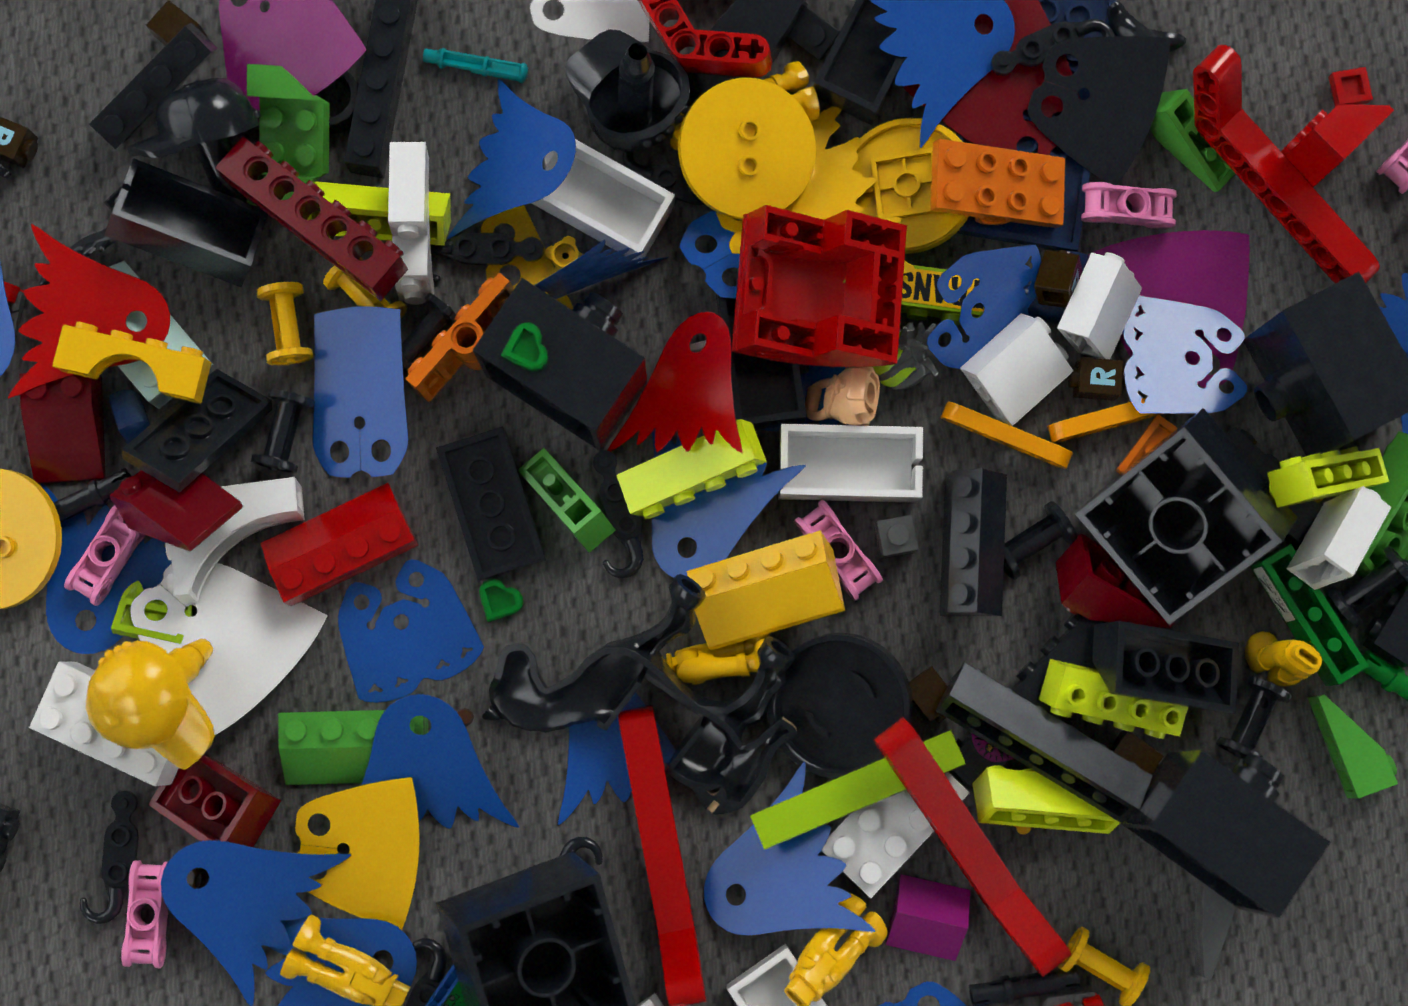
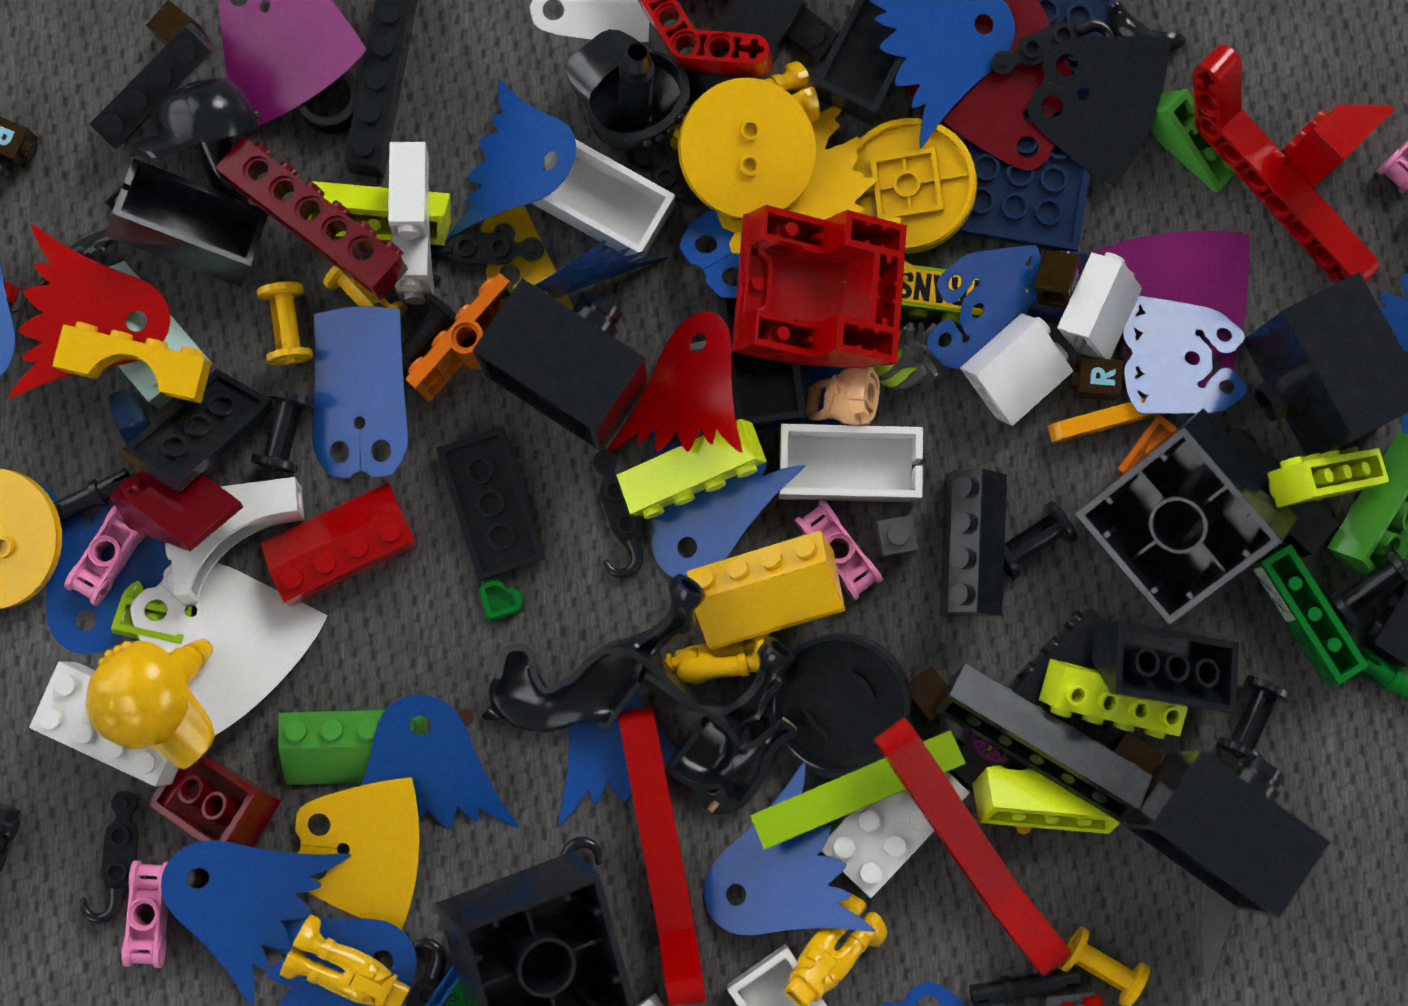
dark red slope [19,373,106,484] -> none
bright green piece [247,64,330,206] -> none
blue piece [338,559,484,703] -> none
teal piece [423,48,528,83] -> none
green tile [501,323,548,372] -> none
bright green slope [518,448,616,553] -> none
yellow plate [545,236,583,272] -> none
magenta slope [885,874,970,961] -> none
orange plate [930,139,1065,228] -> none
light orange beam [940,401,1073,469] -> none
dark red slope [1055,534,1175,628] -> none
bright pink piece [1081,182,1177,229] -> none
yellow piece [1245,631,1322,687] -> none
white brick [1287,486,1391,590] -> none
bright green slope [1308,695,1398,799] -> none
red plate [1328,67,1373,107] -> none

